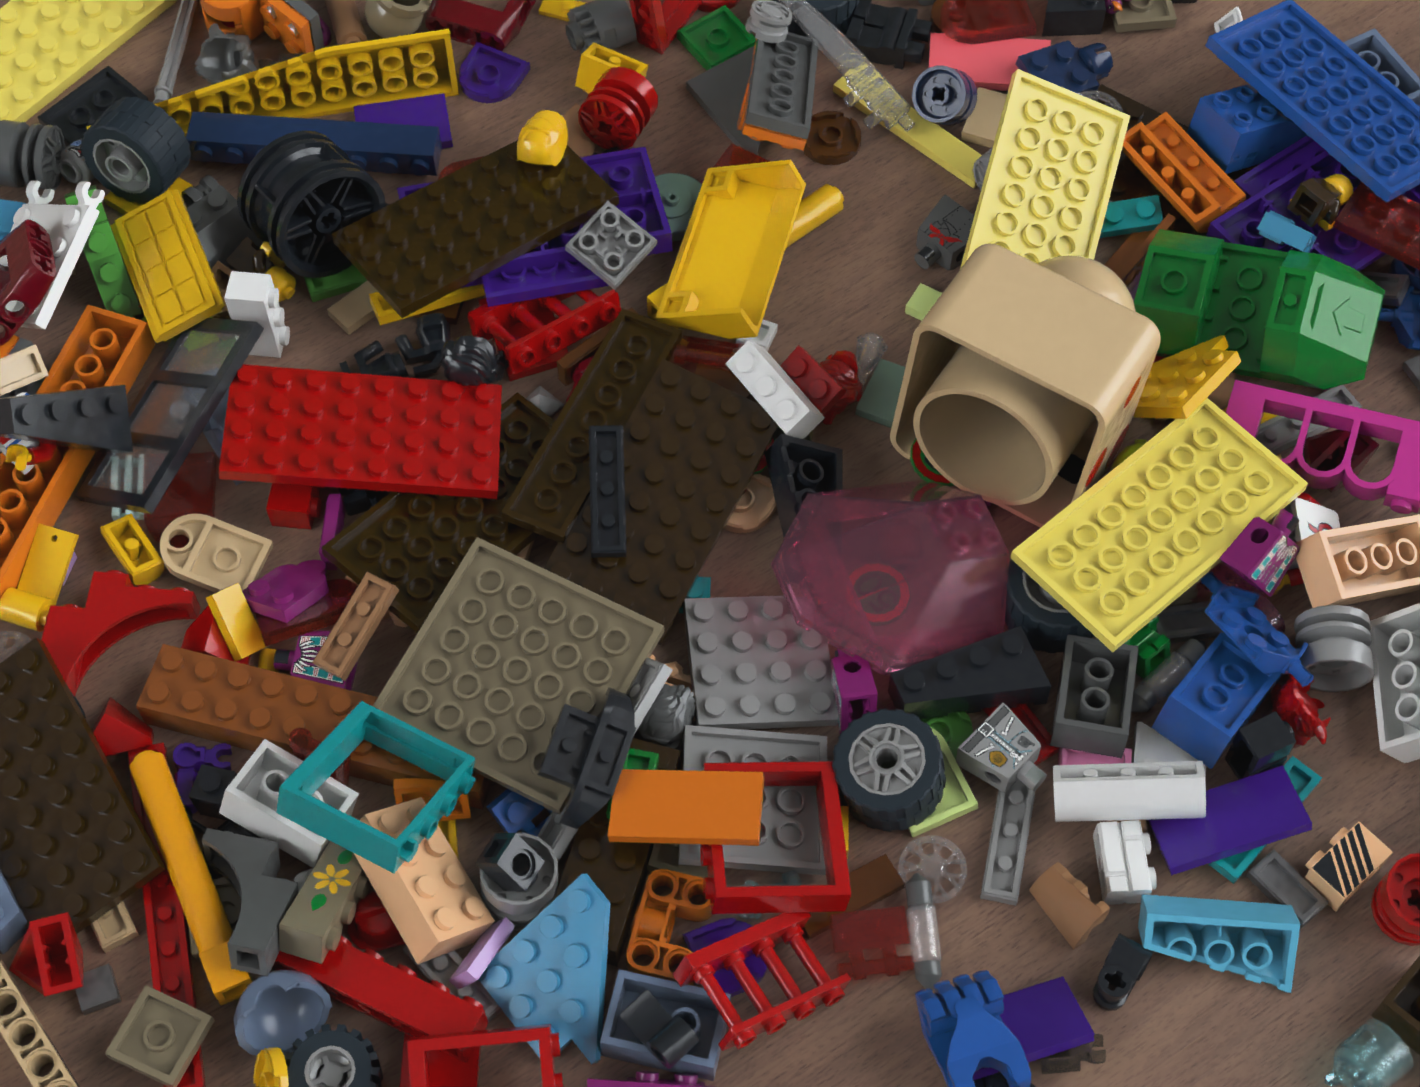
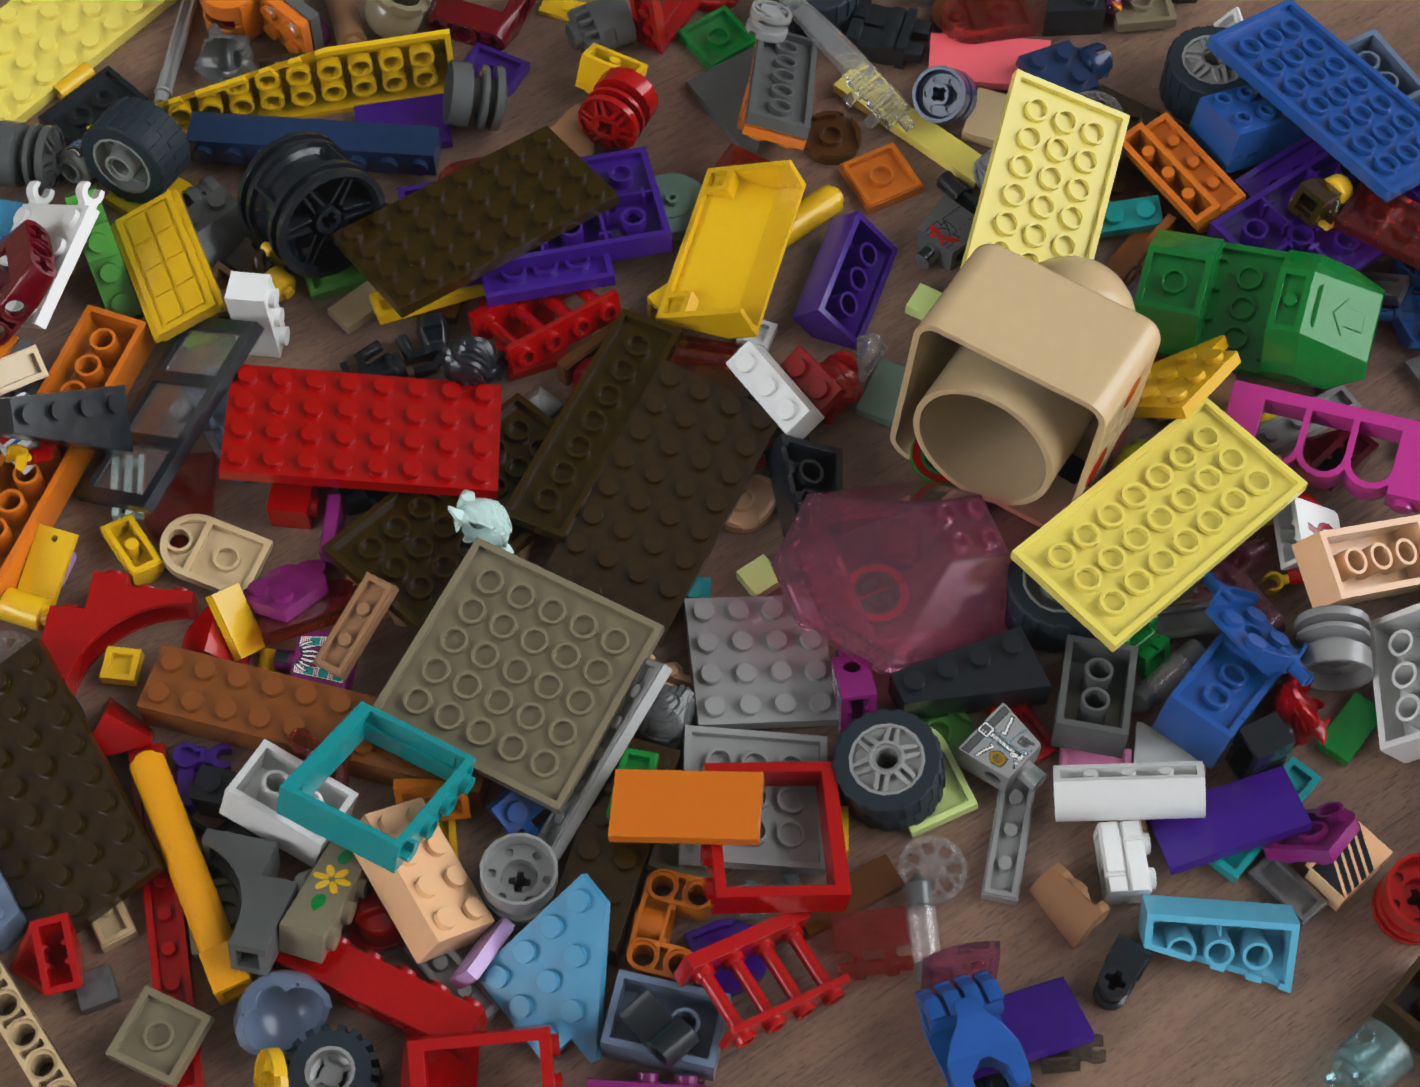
black brick [475,833,545,892] -> none
yellow piece [517,110,568,167] -> none
black plate [537,687,636,829] -> none
light grey tile [565,201,657,290] -> none
black tile [589,425,627,558] -> none
magenta torso [1220,509,1300,597] -> none
dark azure brick [1257,210,1317,253] -> none
none -> yellow axle [52,62,96,100]
none -> yellow plate [99,646,145,687]
none -> dark grey wheel [443,60,508,131]
none -> light aqua hair [448,489,514,554]
none -> yellowish green tile [736,554,784,596]
none -> dark purple slope [791,210,898,350]
none -> orange tile [839,142,924,215]
none -> clear pink slope [920,941,1000,993]
none -> black axle [936,171,978,215]
none -> black wheel [1159,26,1250,125]
none -> magenta plate [1263,802,1360,865]
none -> green tile [1315,692,1377,767]

